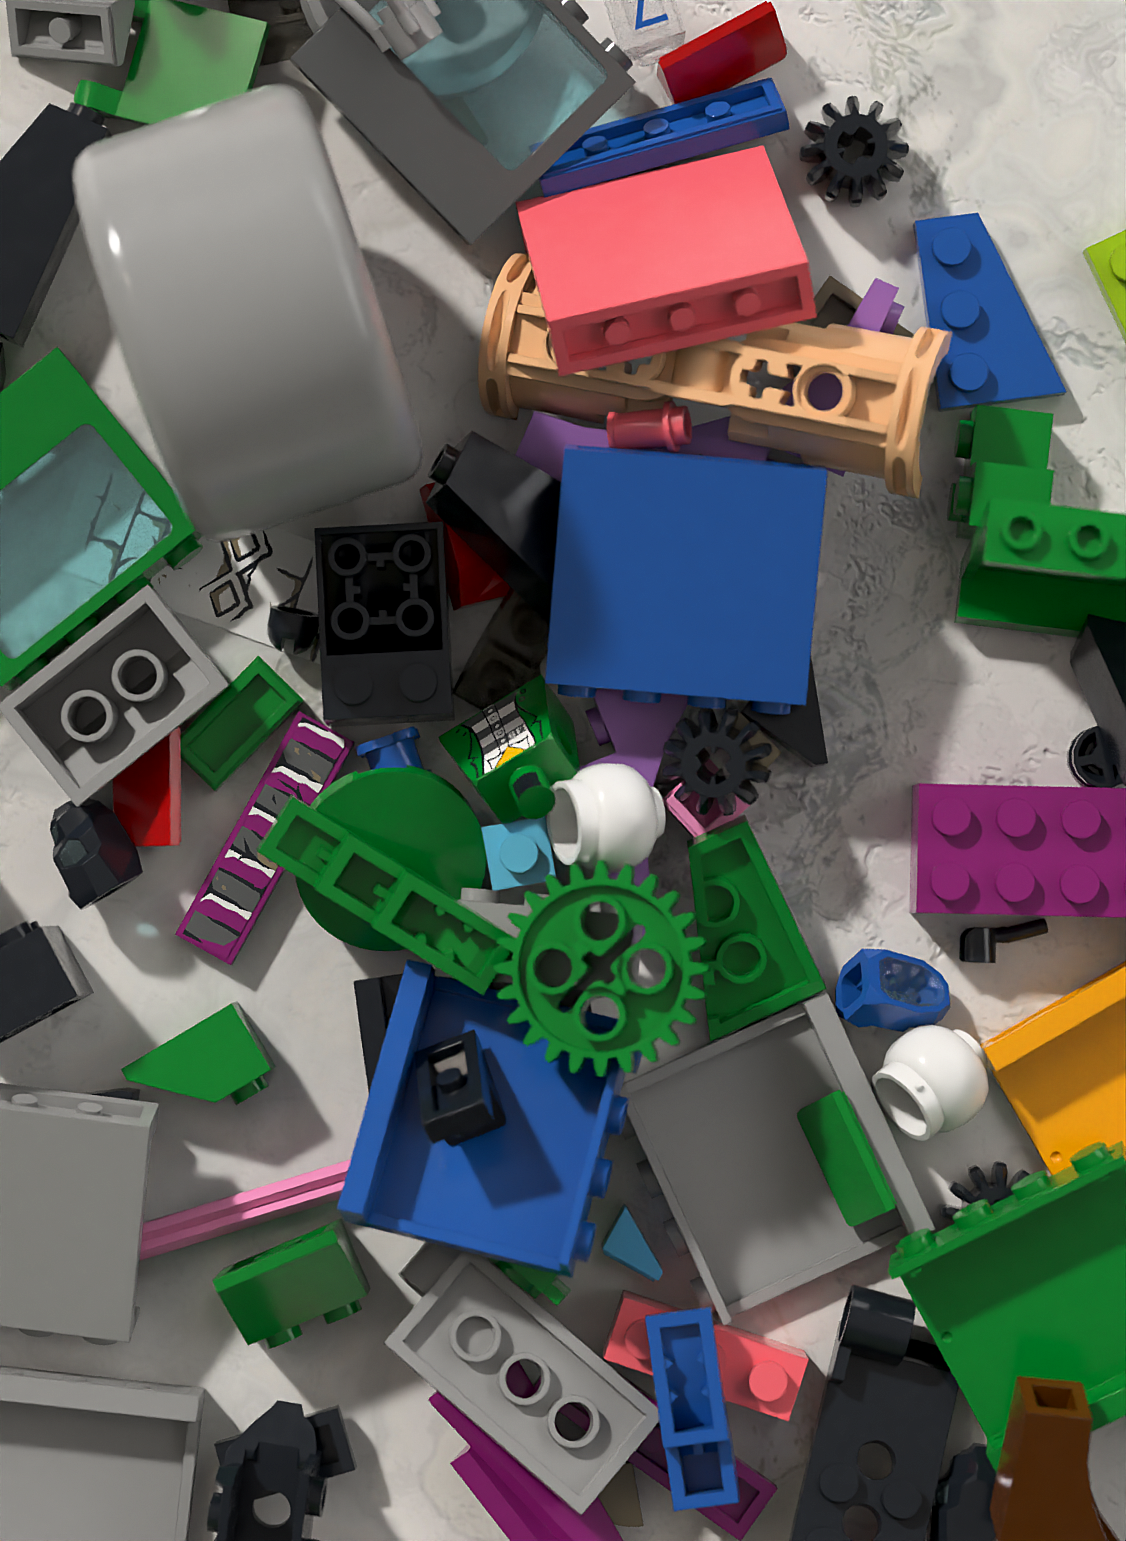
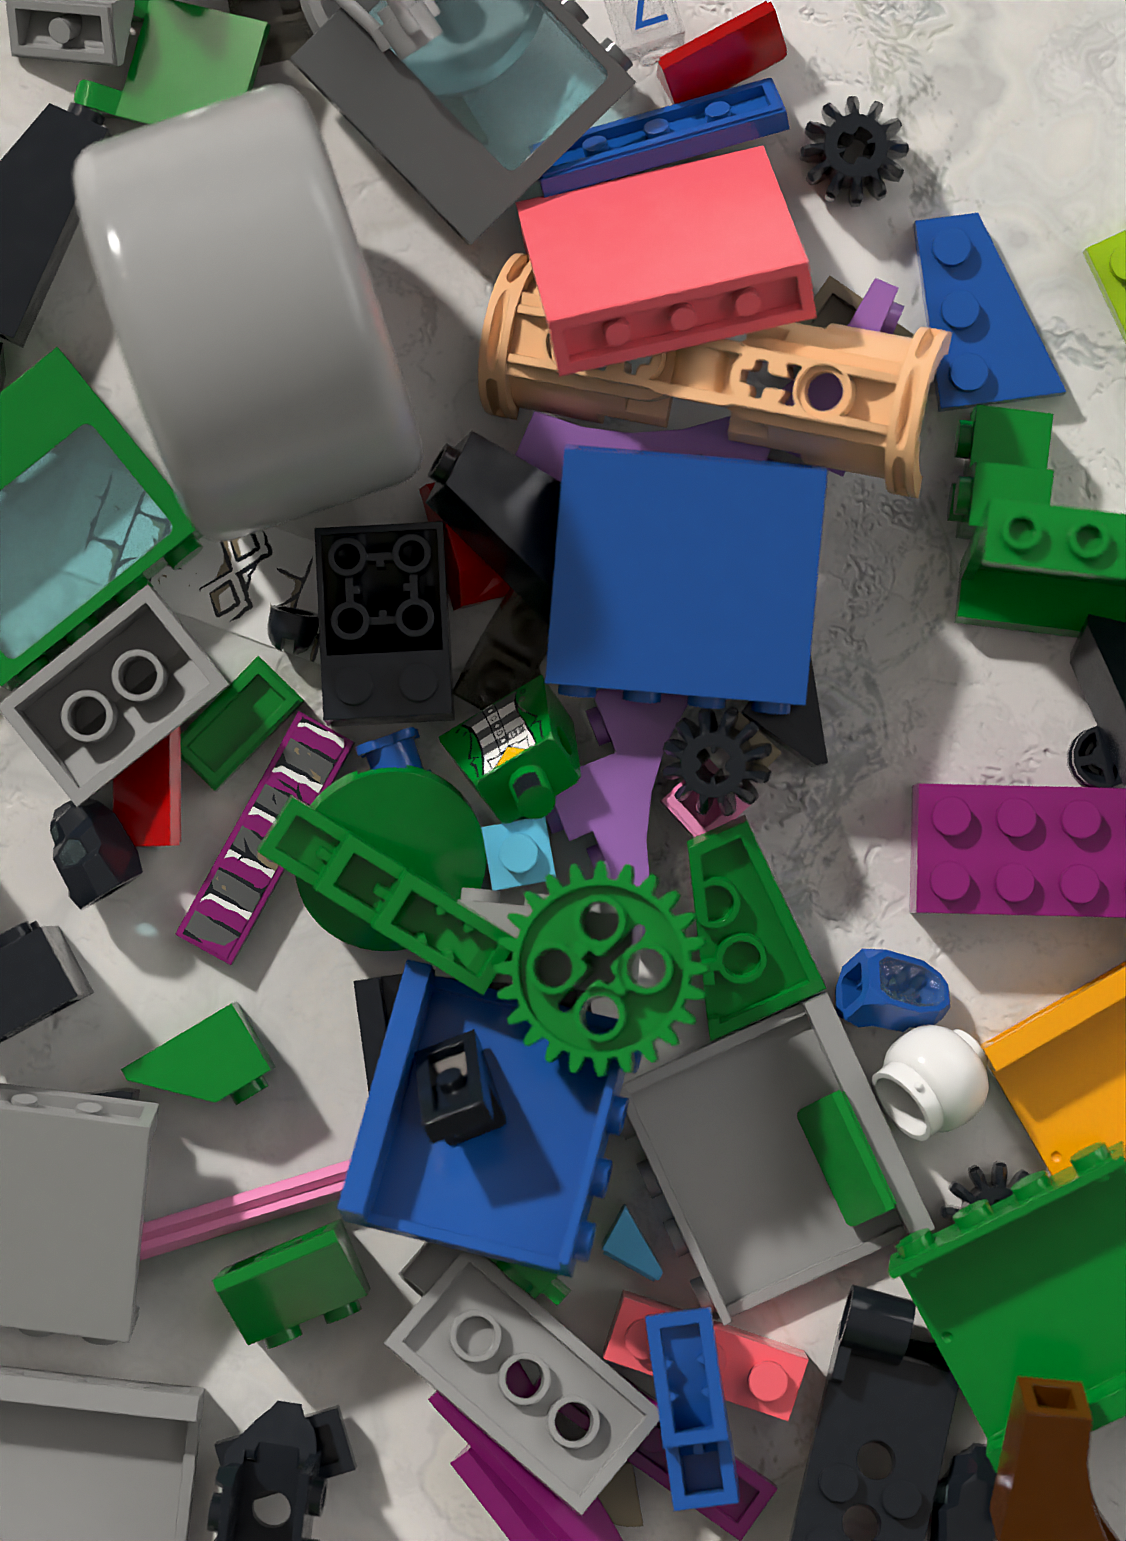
white piece [547,763,665,873] -> none
coral pin [606,401,692,453] -> none
black hand [959,918,1048,963] -> none

